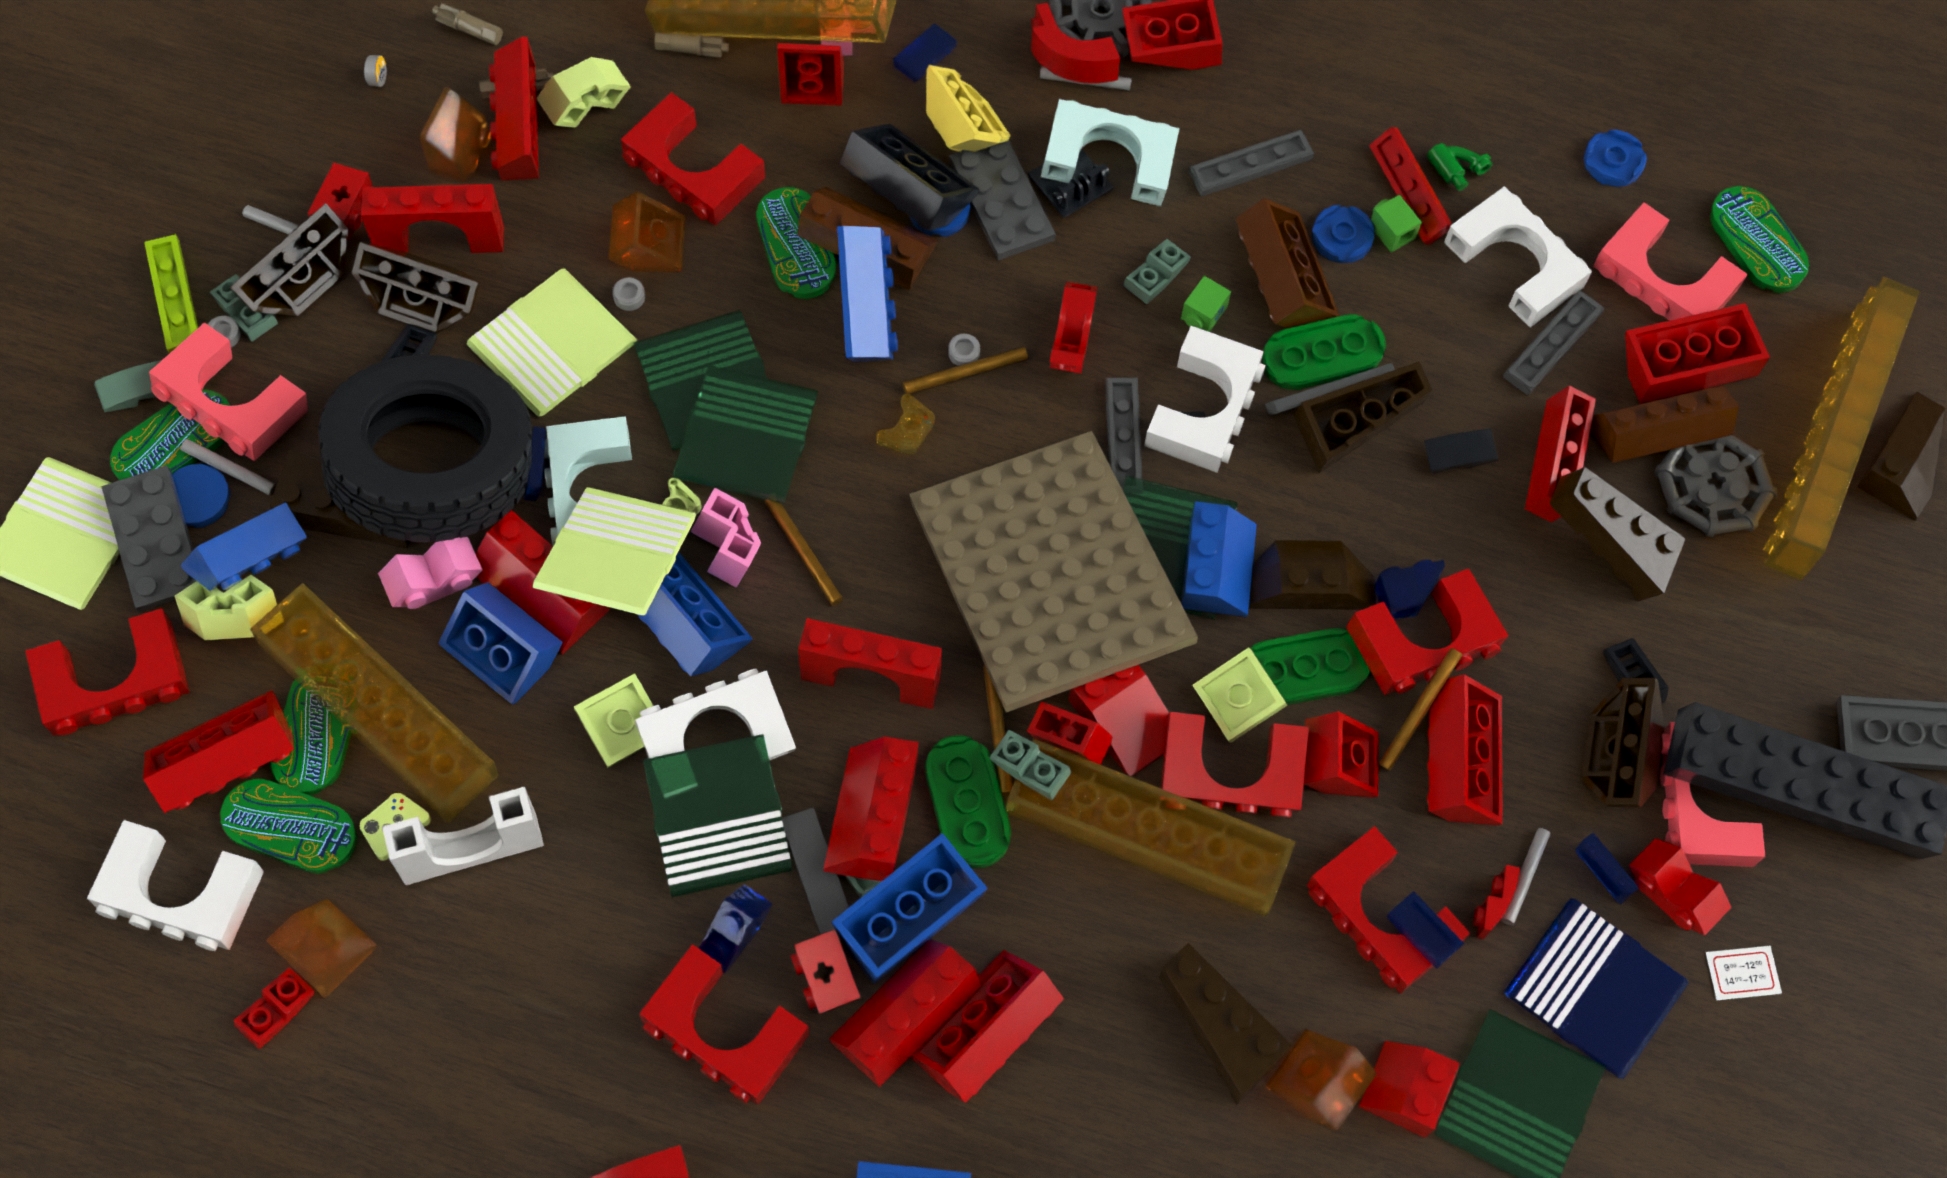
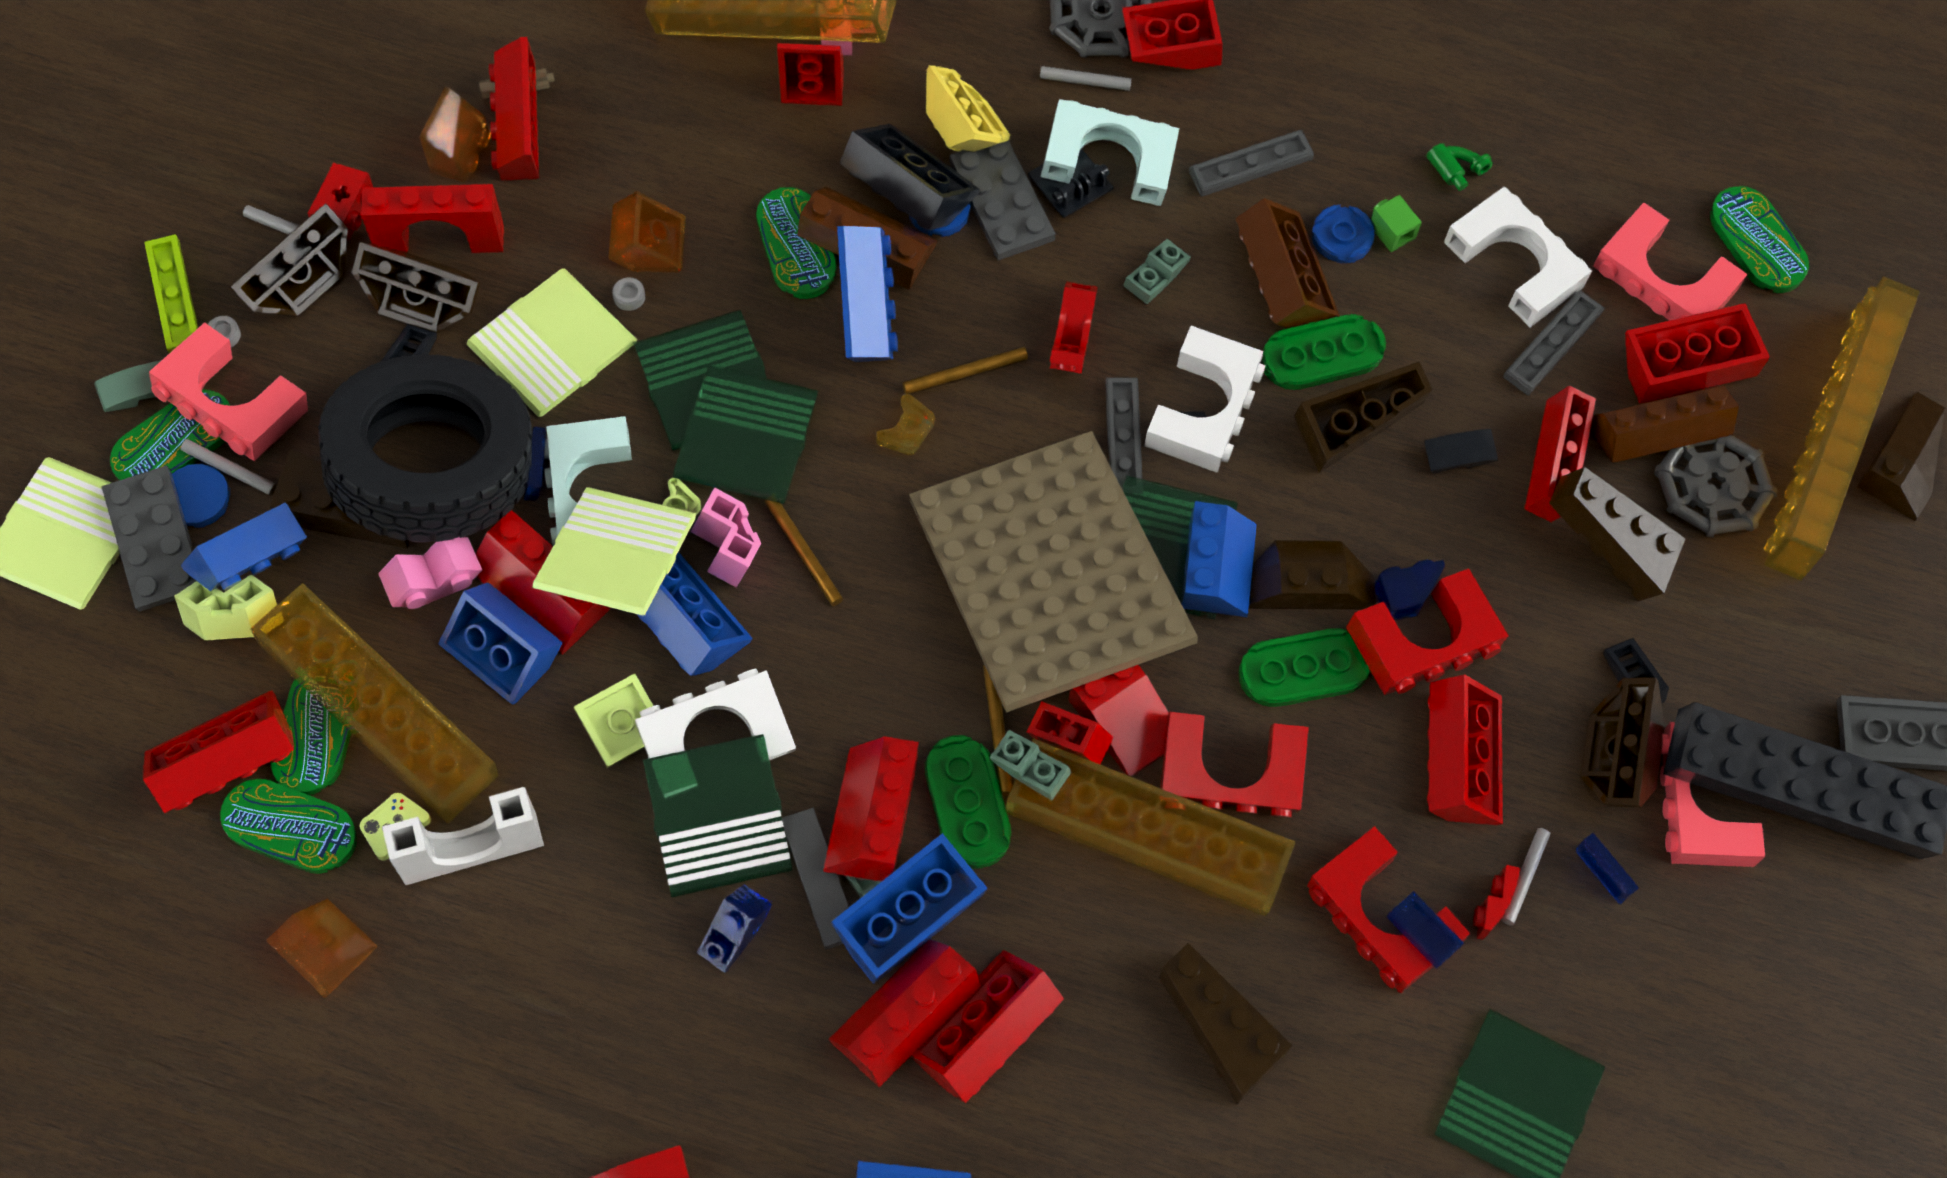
red arch [25,608,190,736] -> none
white arch [87,820,264,951] -> none
sand green slope [210,274,278,342] -> none
red slope [233,967,315,1050] -> none
light grey tile [364,55,387,87] -> none
dark tan piece [432,3,503,45] -> none
yellowish green brick [536,57,631,128] -> none
red arch [621,92,766,226] -> none
red arch [639,944,810,1105] -> none
dark tan piece [654,32,729,57] -> none
red brick [790,930,860,1014] -> none
red arch [798,618,942,709] -> none
clear blue tile [893,23,957,83] -> none
light grey tile [948,334,980,366] -> none
red arch [1031,3,1120,83] -> none
bright green brick [1181,276,1231,332] -> none
yellowish green plate [1193,647,1288,743] -> none
dark grey tile [1265,363,1394,415] -> none
clear orange slope [1266,1029,1377,1131] -> none
red slope [1304,711,1379,797] -> none
red slope [1358,1041,1460,1138] -> none
red plate [1369,126,1452,245] -> none
pearl gold bar [1378,648,1463,771] -> none
clear blue piece [1504,898,1689,1079] -> none
blue tile [1583,129,1647,187] -> none
red brick [1629,838,1732,935] -> none
white sticker [1706,946,1782,1000] -> none

